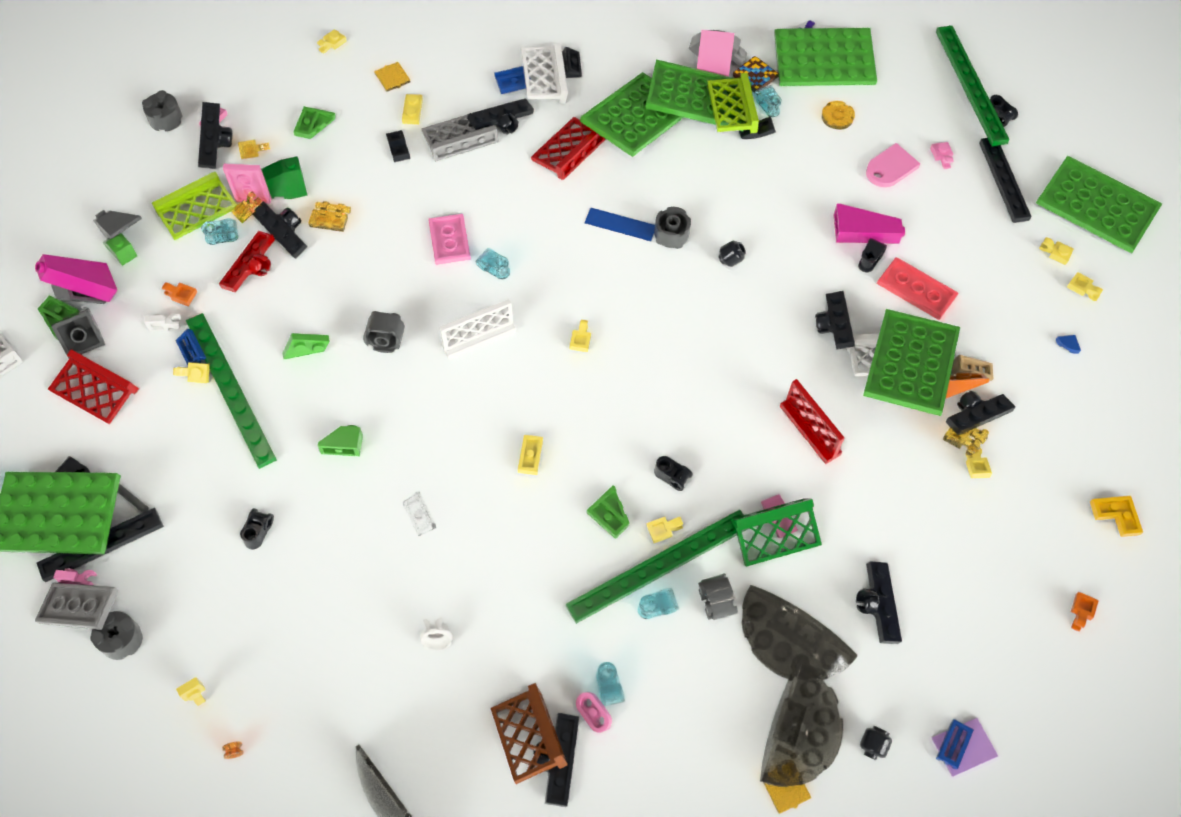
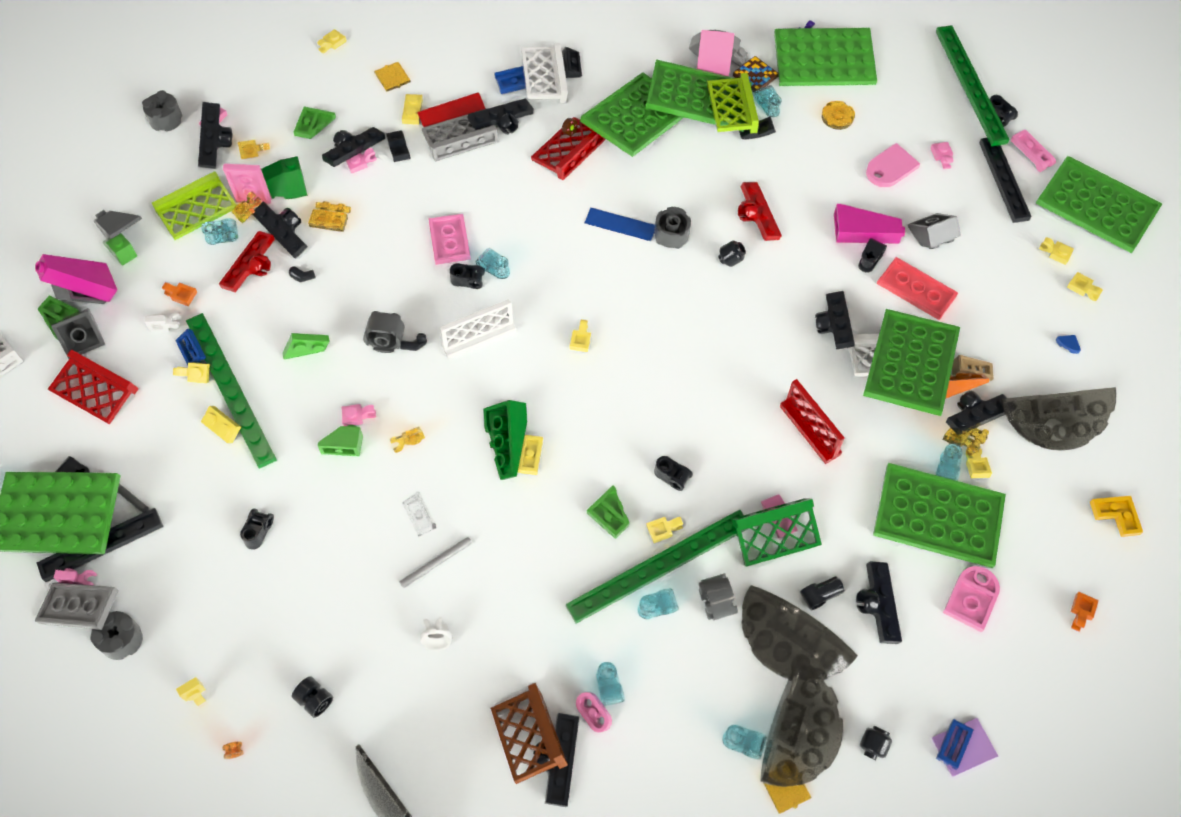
none -> light yellow plate [201,406,241,443]
none -> black arm [289,266,316,282]
none -> black wheel [291,676,334,718]
none -> black plate [322,127,385,167]
none -> bright pink plate [341,404,376,426]
none -> bright pink plate [346,148,377,173]
none -> clear yellow plate [389,426,425,453]
none -> light grey bar [399,537,472,588]
none -> black arm [400,333,427,351]
none -> red sticker [417,92,486,128]
none -> black piece [450,263,485,289]
none -> green wedge [483,400,527,480]
none -> reddish brown tile [562,118,578,136]
none -> clear light blue piece [722,725,767,759]
none -> red plate [737,182,782,241]
none -> black piece [800,576,845,611]
none -> bright green plate [873,463,1006,568]
none -> slope [907,213,961,249]
none -> clear light blue piece [936,443,963,481]
none -> bright pink tile [943,566,1000,632]
none -> clear smoke brick [1001,387,1116,451]
none -> bright pink plate [1010,129,1056,172]

